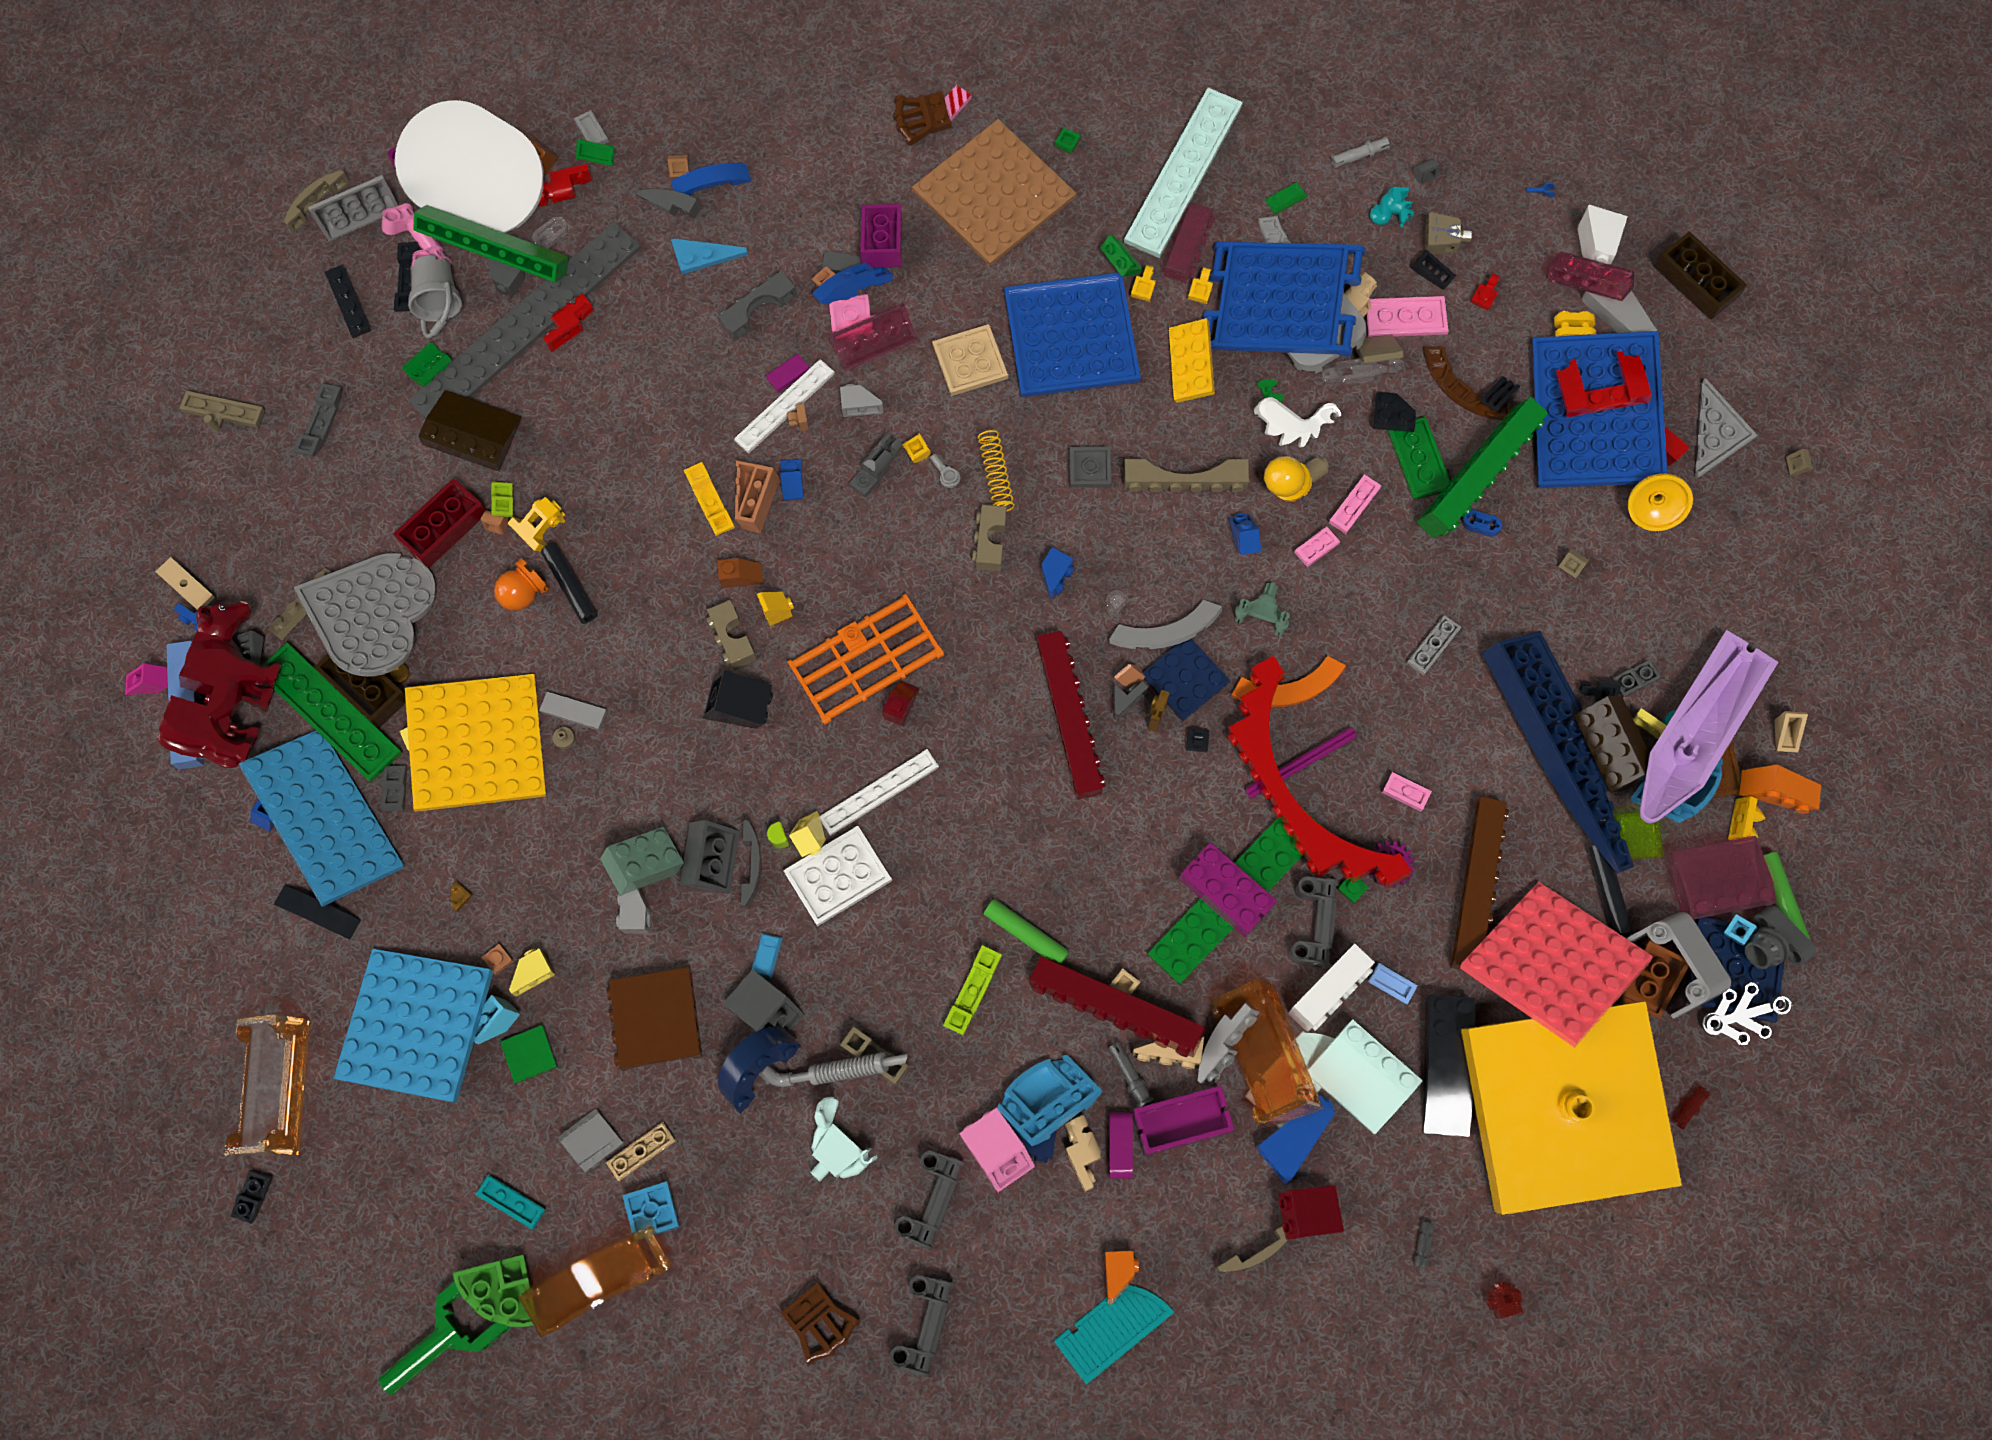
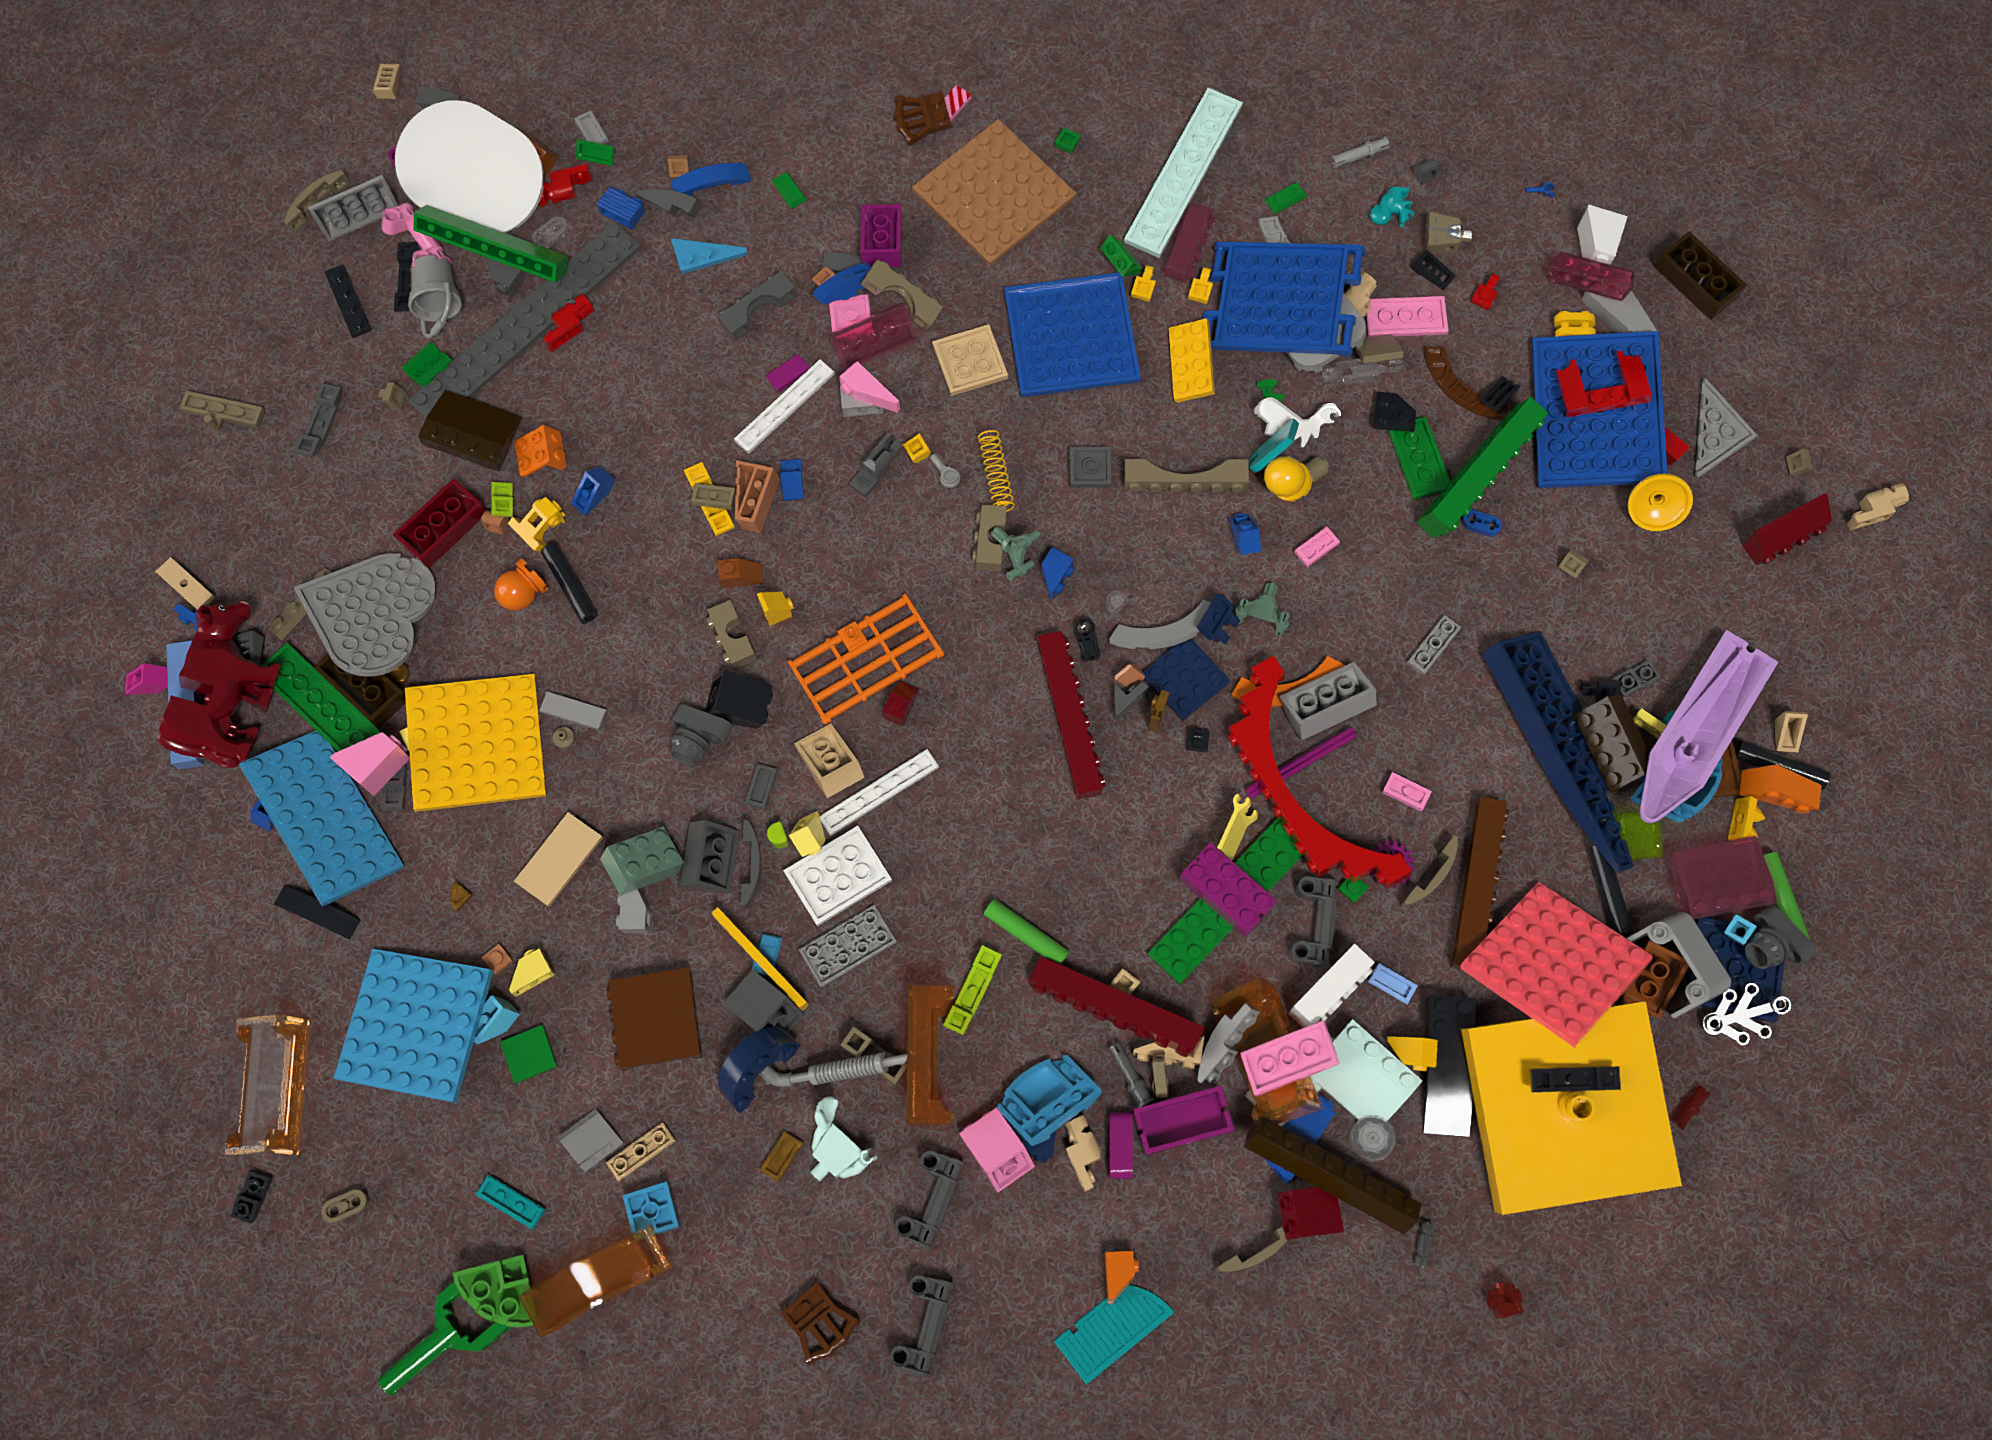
medium nougat tile [787,403,809,431] -> none
bright pink plate [1329,474,1381,534] -> none
none -> dark tan plate [321,1190,369,1223]
none -> bright pink slope [330,732,410,796]
none -> tan slope [374,64,400,99]
none -> dark tan tile [378,382,406,410]
none -> dark grey slope [415,86,459,108]
none -> tan tile [514,812,603,907]
none -> orange bracket [515,425,567,477]
none -> blue slope [571,467,616,516]
none -> blue brick [597,187,645,230]
none -> dark grey beam [669,704,733,766]
none -> dark tan plate [691,483,736,510]
none -> yellow tile [712,907,809,1011]
none -> dark grey tile [744,763,778,810]
none -> pearl gold tile [760,1131,804,1183]
none -> green tile [771,172,808,209]
none -> tan slope [794,724,865,798]
none -> light grey tile [799,905,897,988]
none -> bright pink slope [839,361,900,412]
none -> dark tan arch [860,259,943,331]
none -> clear orange windscreen [906,985,954,1130]
none -> sand green axle [991,527,1040,580]
none -> black piece [1074,618,1101,662]
none -> dark tan piece [1152,1052,1169,1098]
none -> dark blue plate [1196,593,1240,644]
none -> light yellow flag [1217,794,1258,861]
none -> bright pink tile [1240,1020,1340,1096]
none -> dark brown brick [1244,1116,1421,1234]
none -> teal tile [1248,418,1299,473]
none -> light grey slope [1279,662,1377,740]
none -> clear tile [1350,1115,1396,1161]
none -> yellow slope [1387,1036,1438,1071]
none -> dark tan slope [1400,835,1458,909]
none -> black slope [1529,1066,1621,1093]
none -> black piece [1734,740,1830,790]
none -> dark red slope [1743,493,1832,566]
none -> tan plate [1847,483,1909,531]

